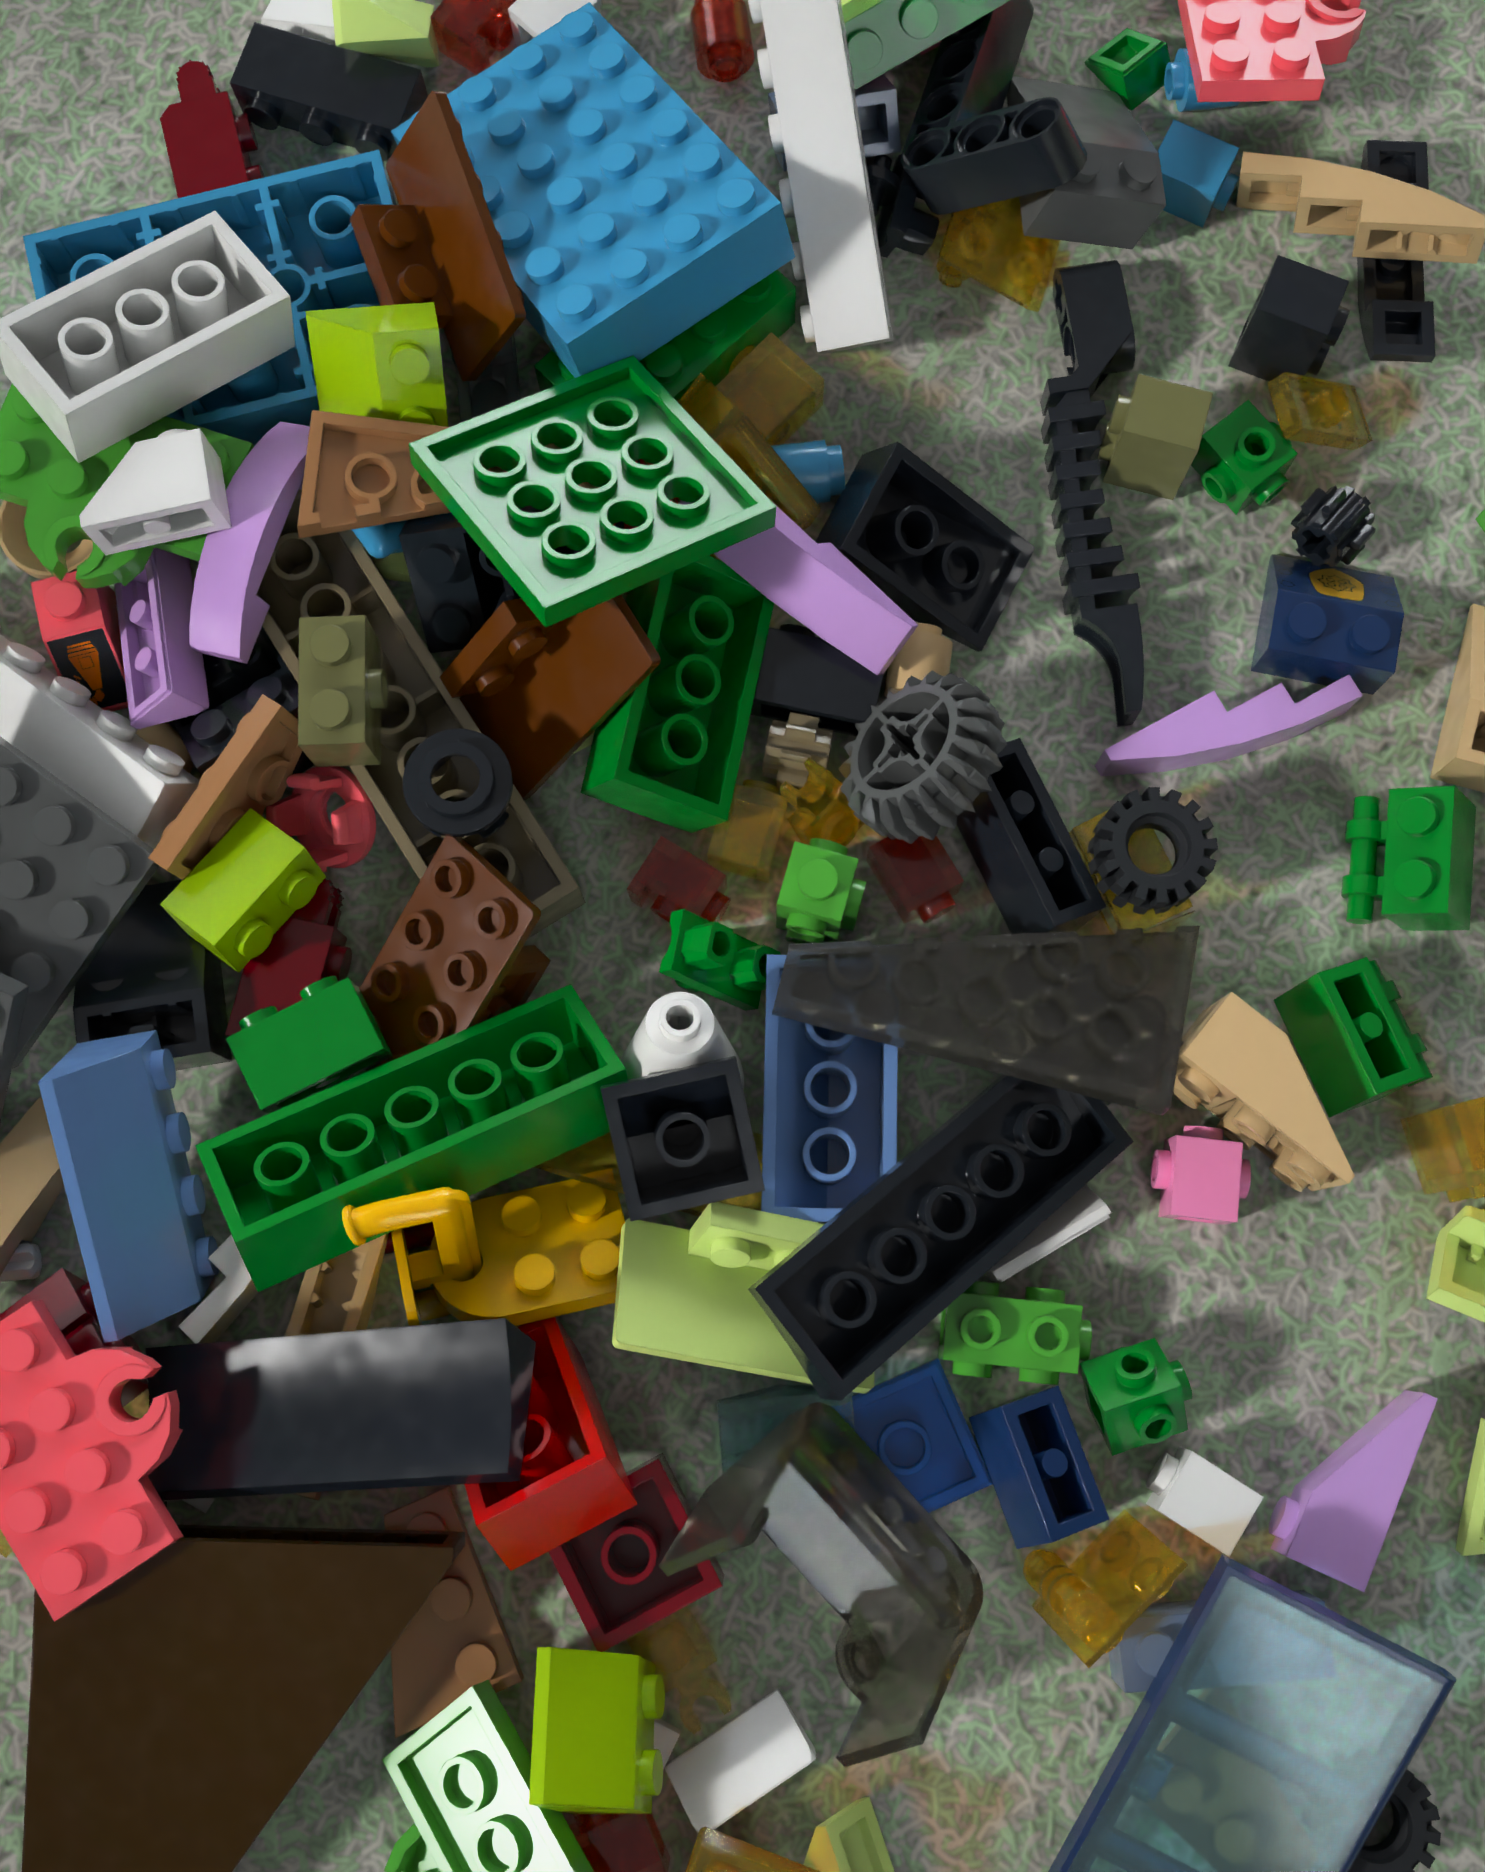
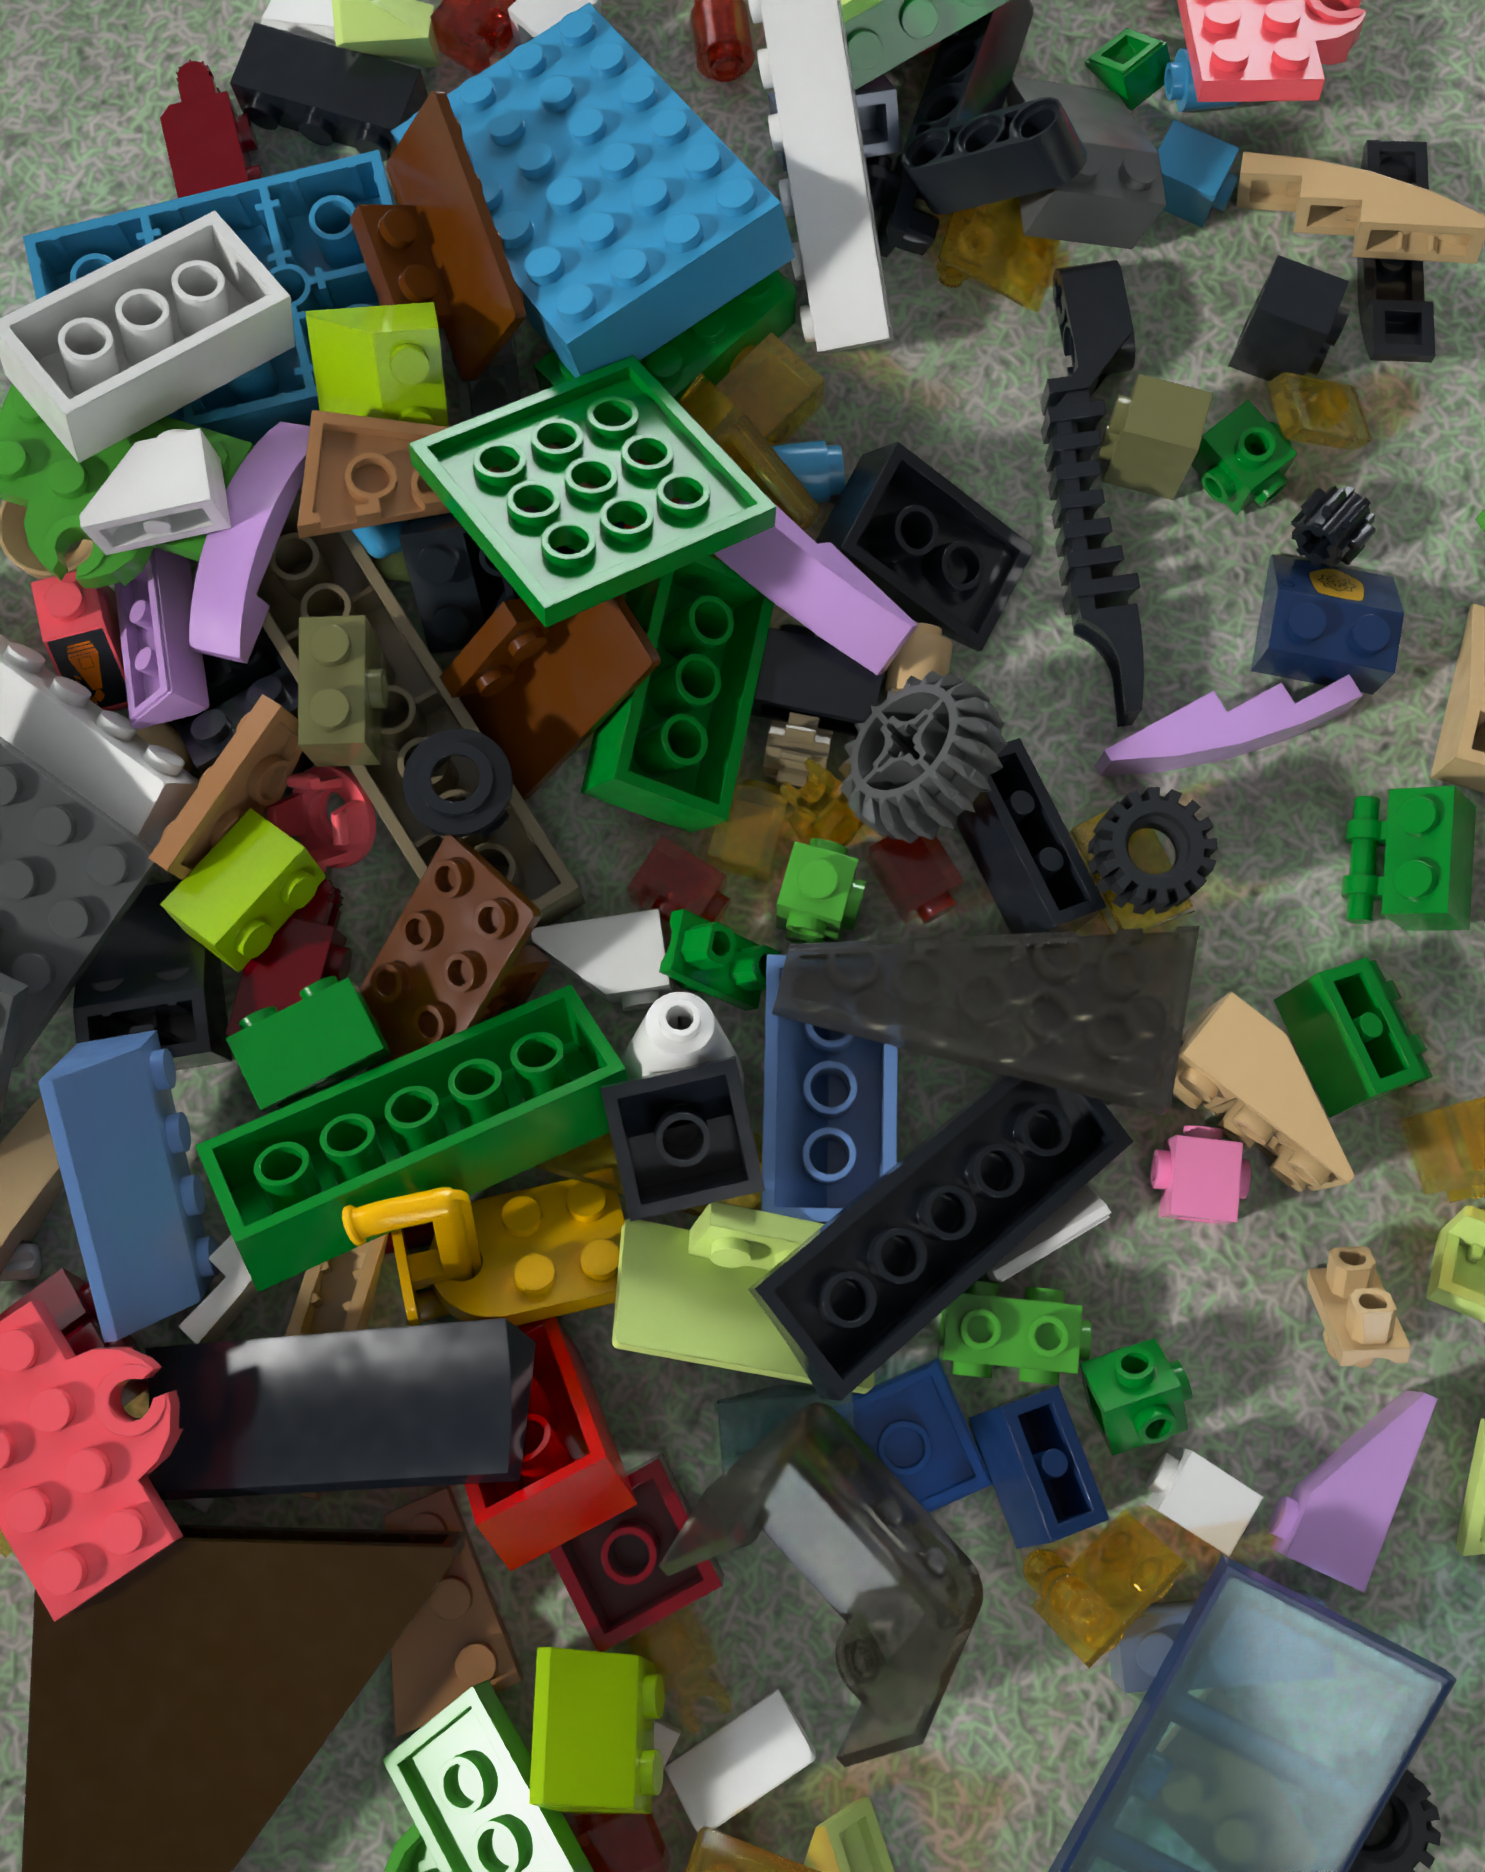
none -> white slope [531,909,672,1011]
none -> tan hips [1307,1246,1411,1368]

